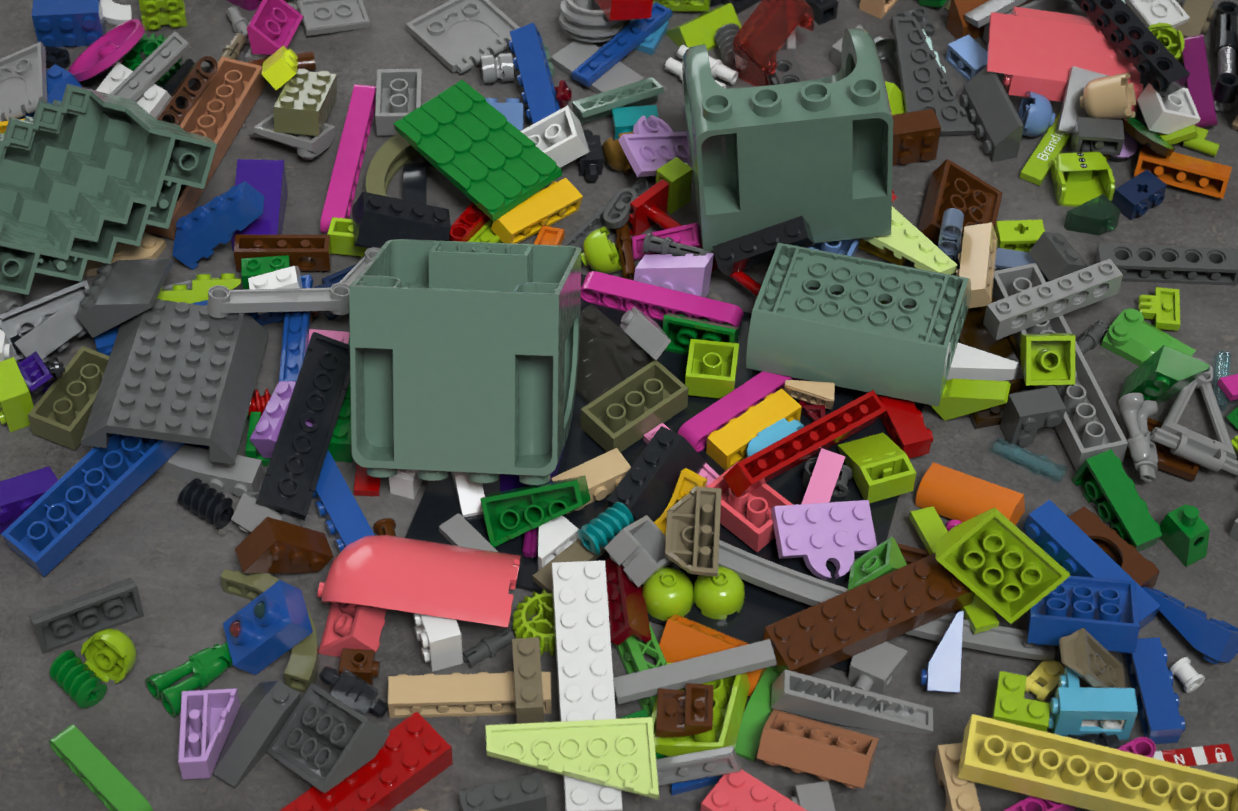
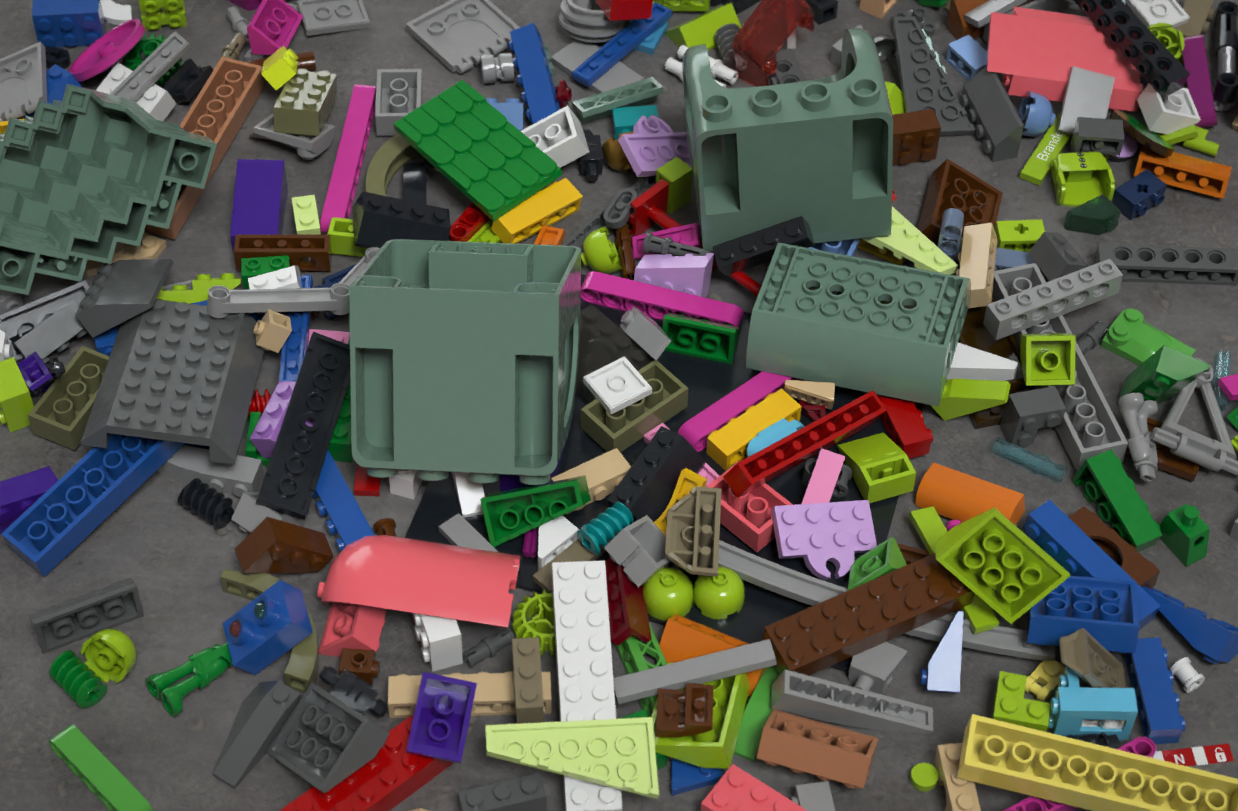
reddish brown beam [155,56,218,125] -> none
blue wedge [172,181,265,270] -> none
lavender wedge [178,689,240,779] -> none
light grey tile [656,746,741,786] -> none
lime brick [685,339,739,399] -> none
tan cylinder [1080,73,1136,120] -> none
lime hinge [1138,287,1180,331] -> none
none -> tan brick [253,309,292,353]
none -> yellowish green brick [292,195,321,235]
none -> dark purple slope [406,672,477,764]
none -> white tile [583,356,652,415]
none -> lime tile [910,763,939,792]

